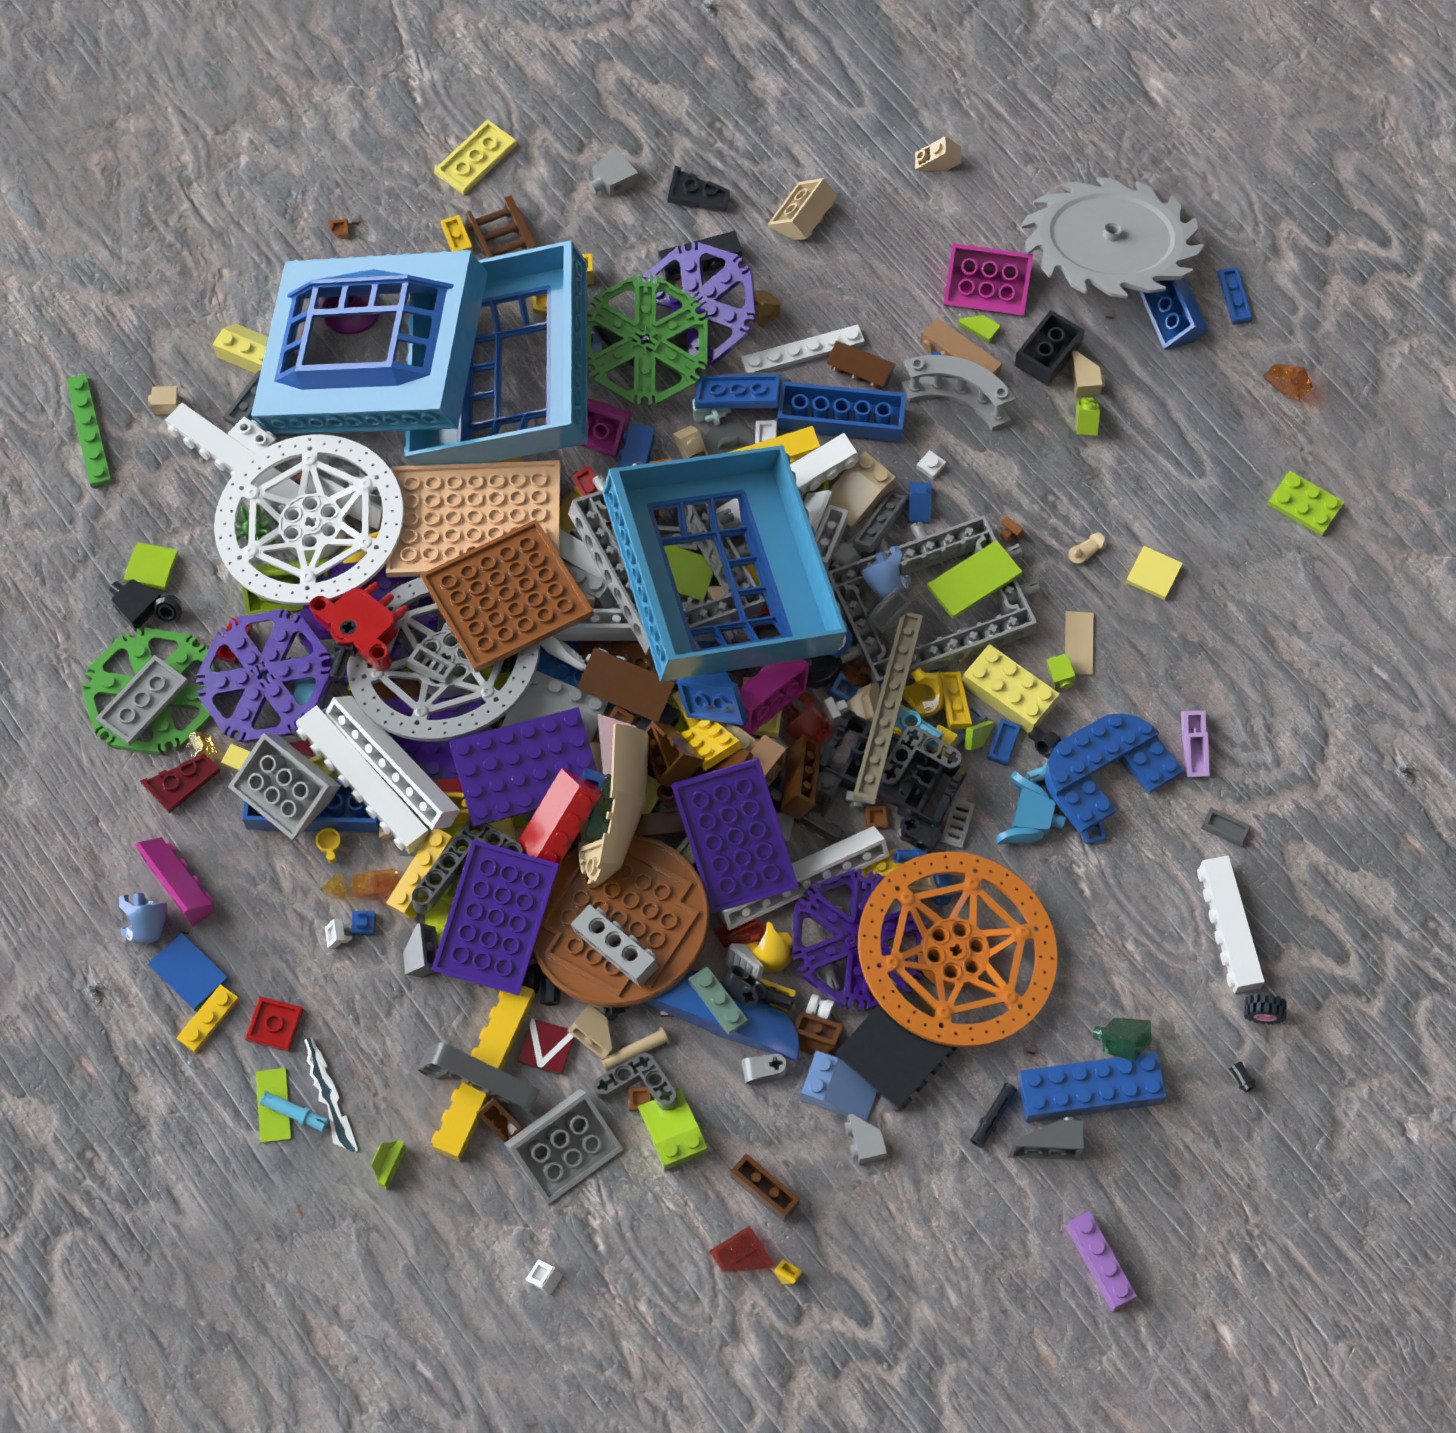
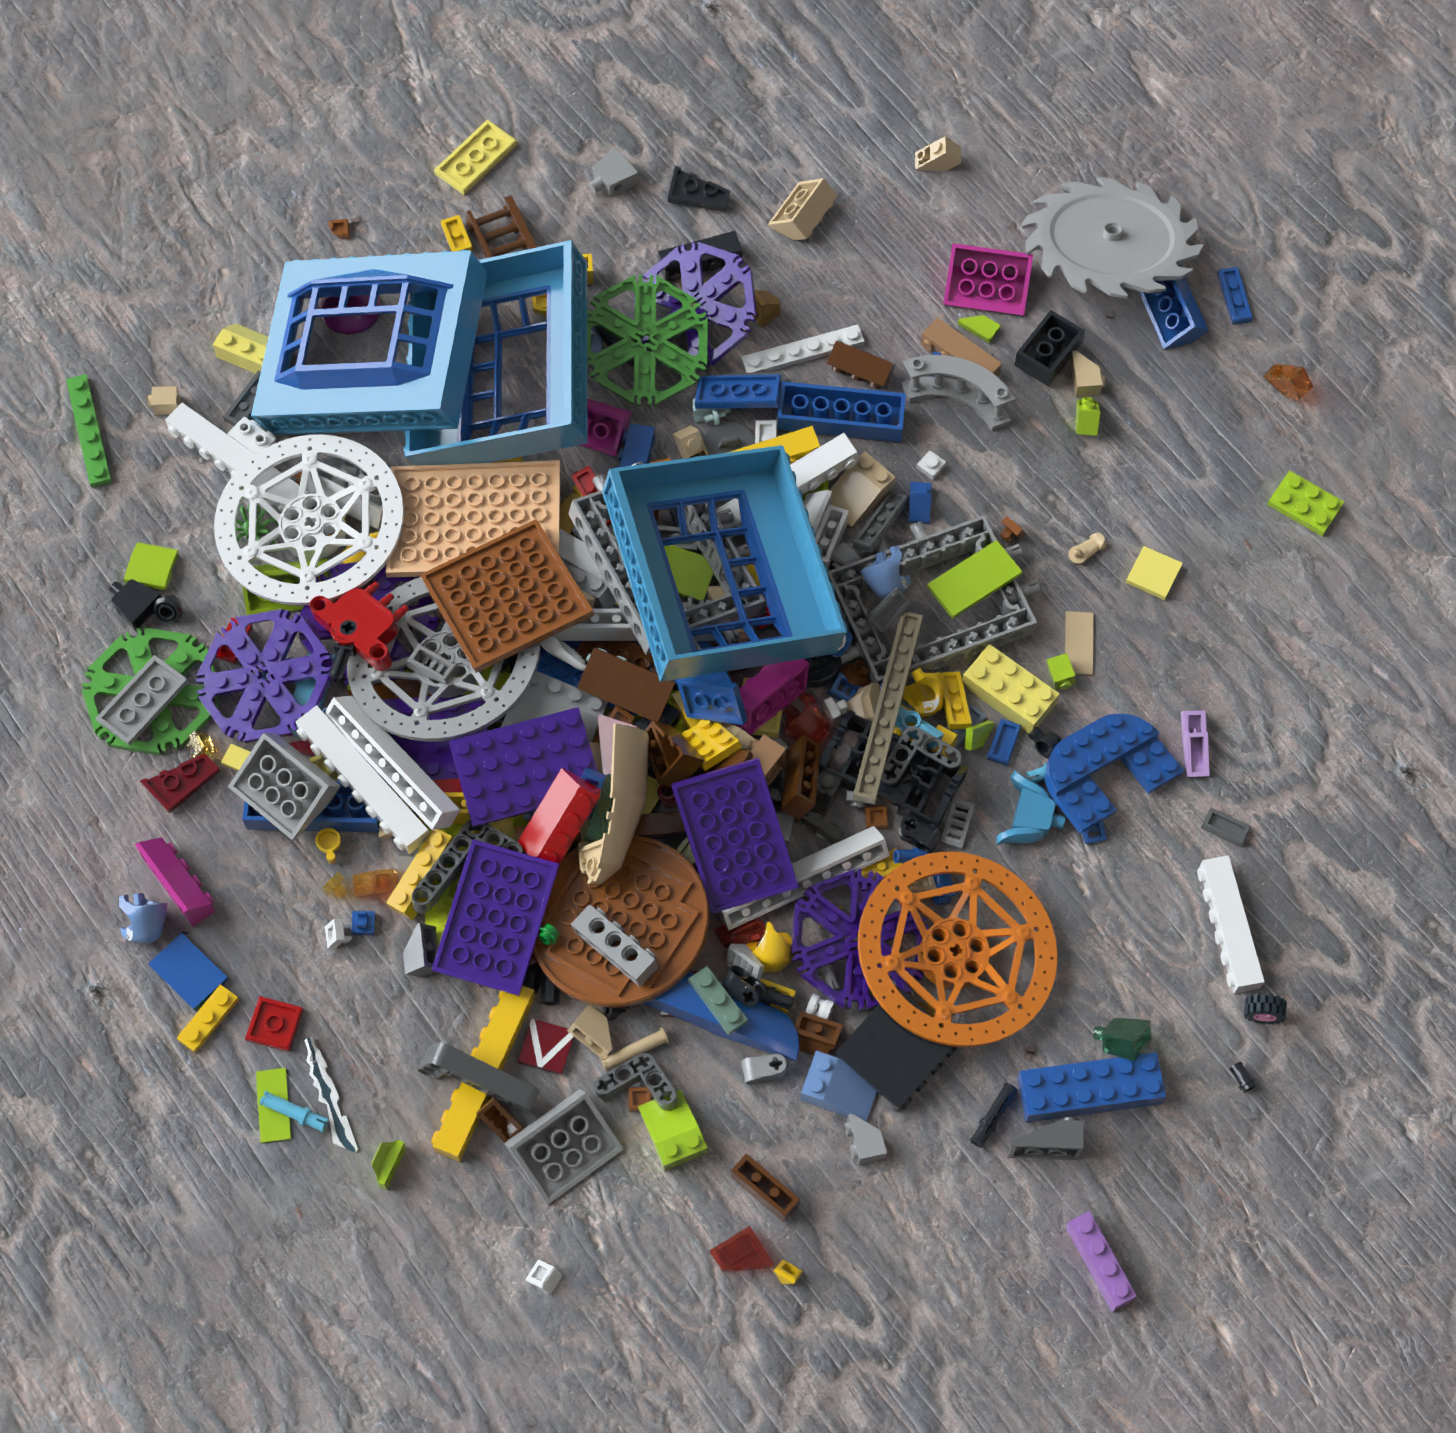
none -> green plate [539,924,560,945]

